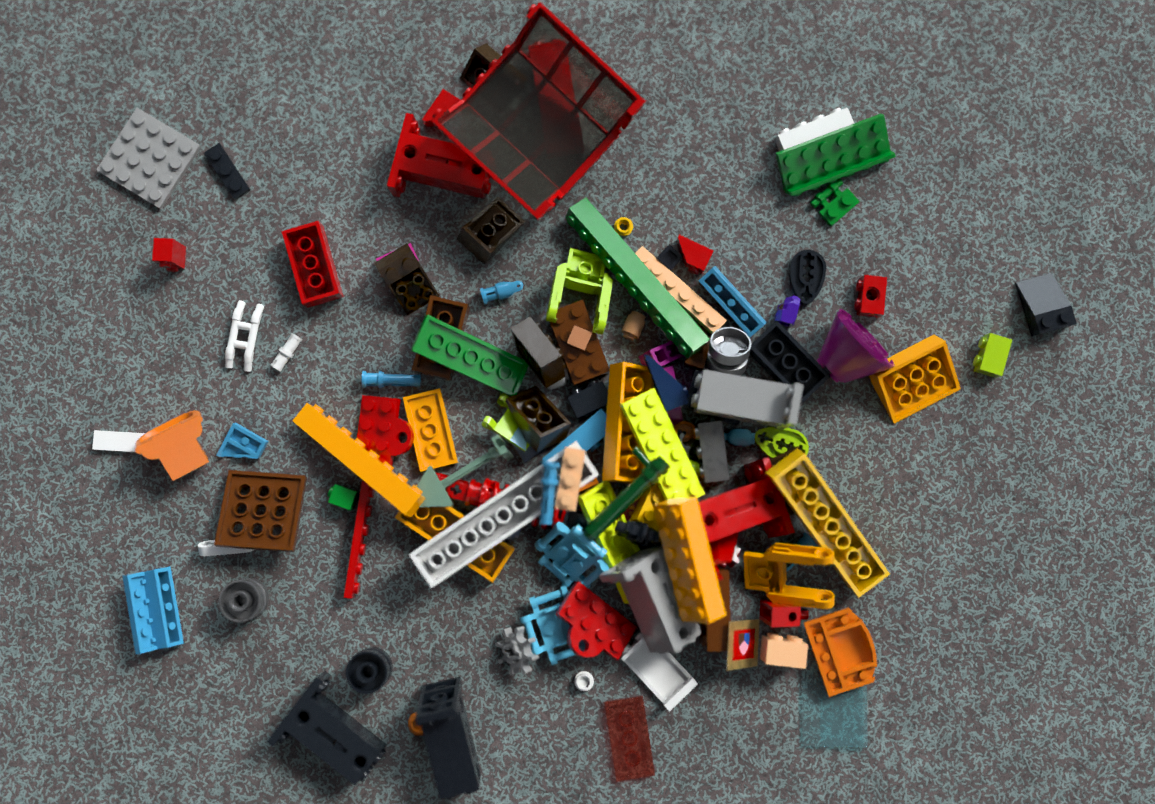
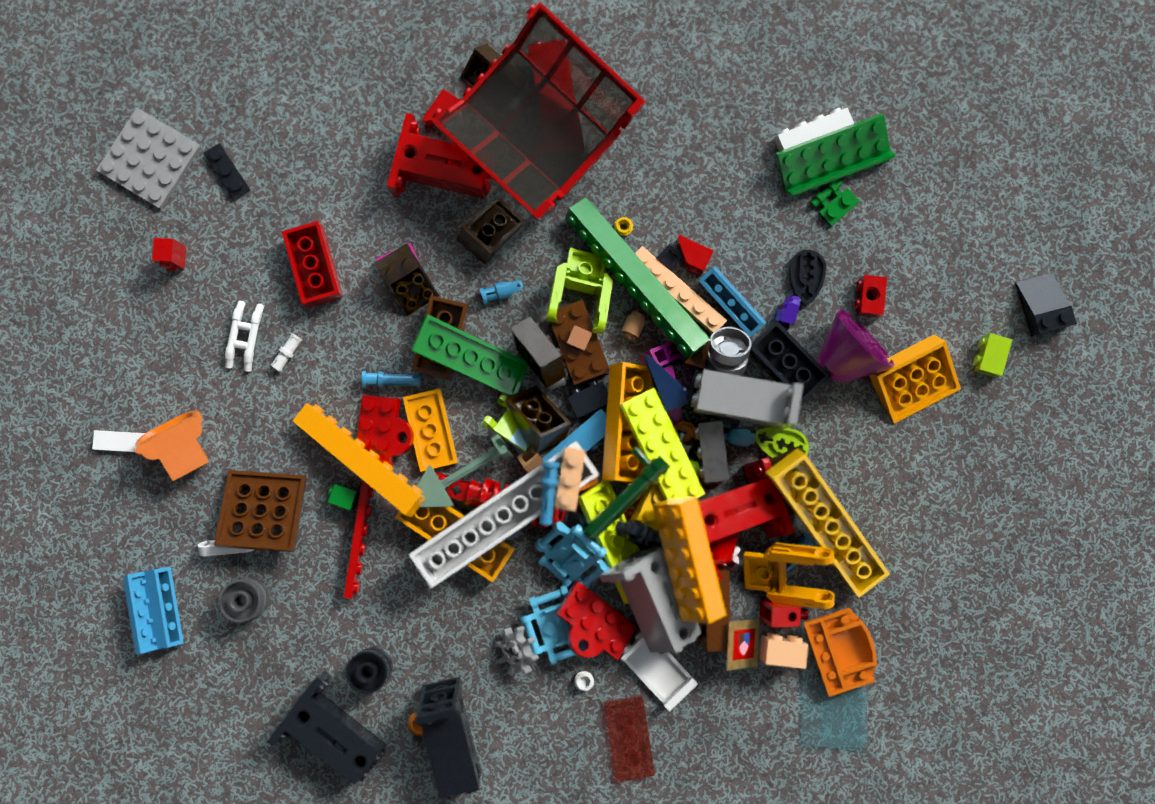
dark azure wing [216,423,269,459] -> none
none -> medium nougat brick [517,447,543,473]

